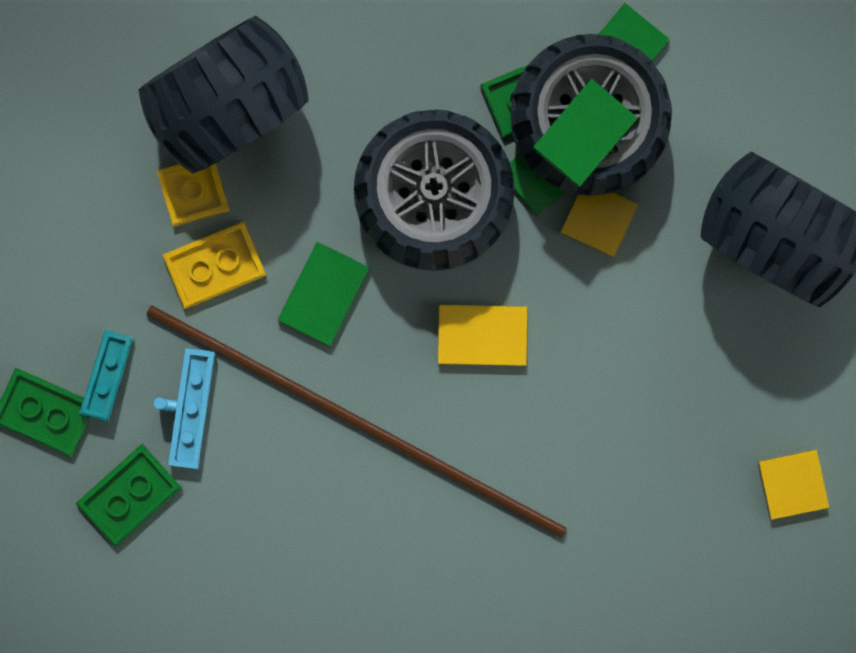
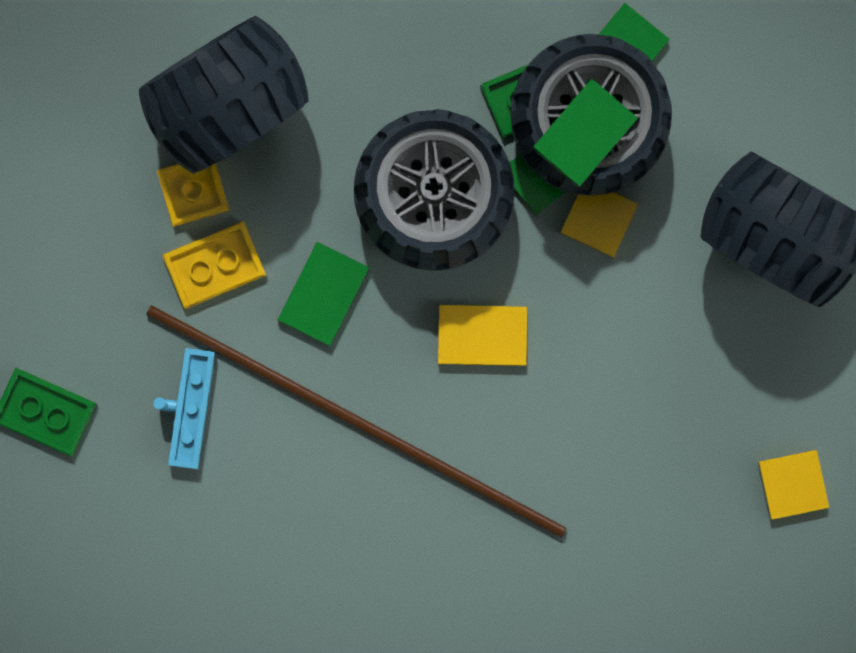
green tile [76,444,182,547] -> none
teal tile [79,330,134,423] -> none

